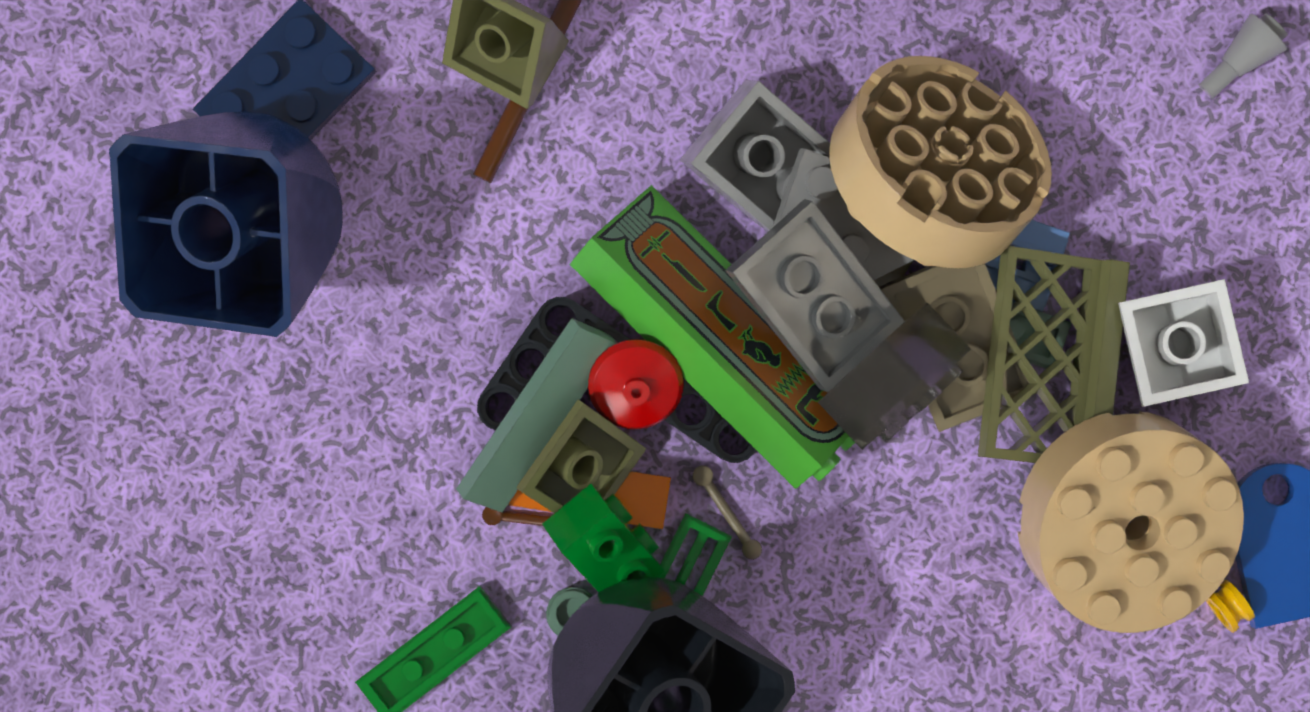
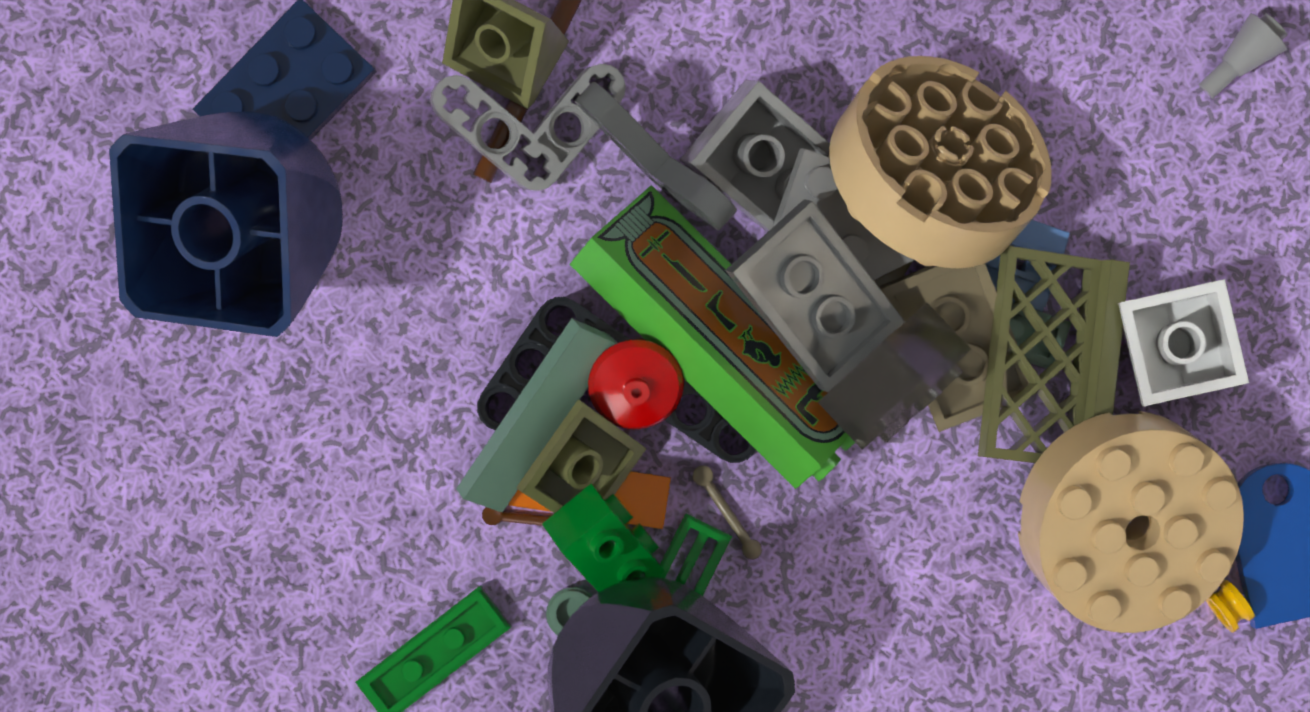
none -> light grey beam [430,64,626,191]
none -> dark grey beam [575,81,738,231]

